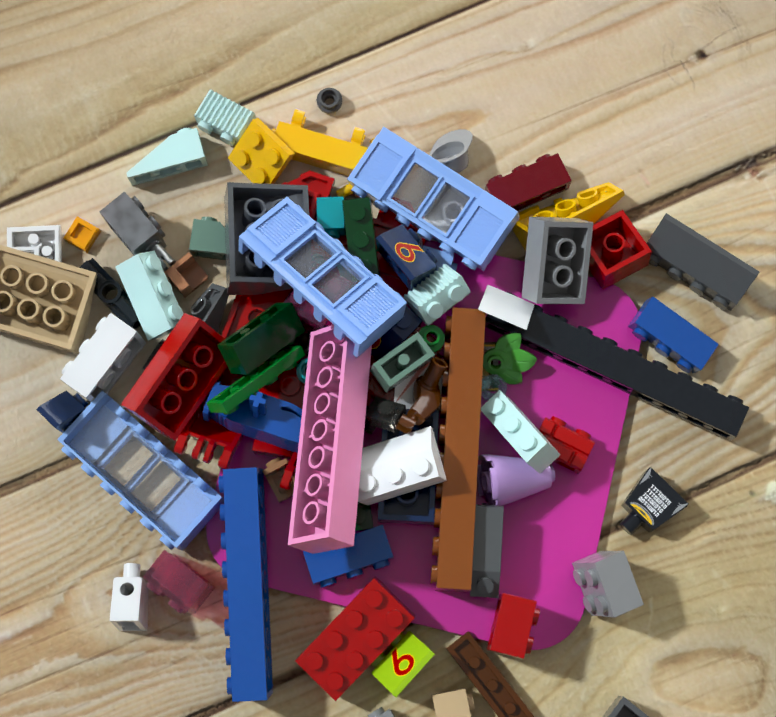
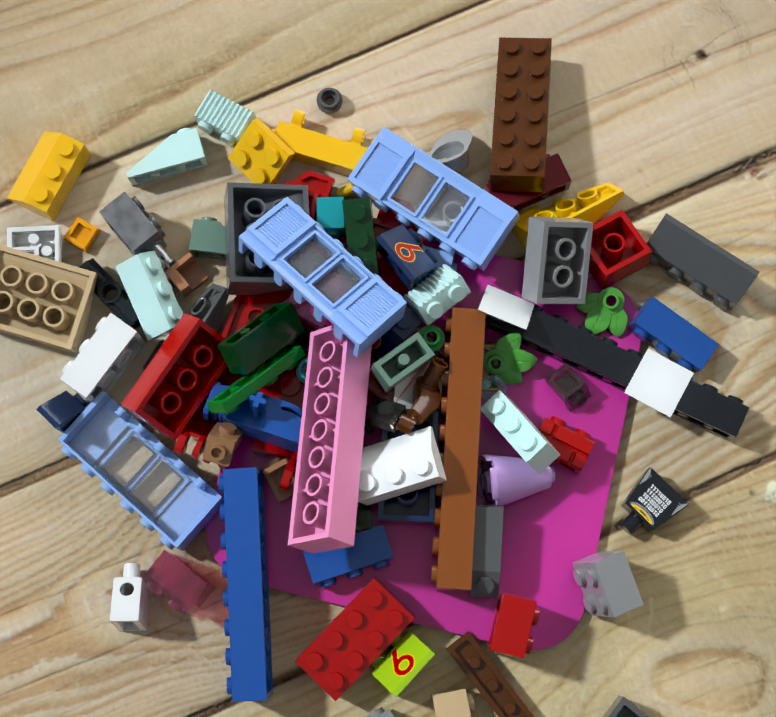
none -> yellow slope [7,131,91,222]
none -> medium nougat bracket [203,422,244,467]
none -> reddish brown brick [490,37,552,192]
none -> clear smoke bracket [545,363,591,412]
none -> bright green plate [577,287,628,337]
none -> white sticker [624,349,694,417]

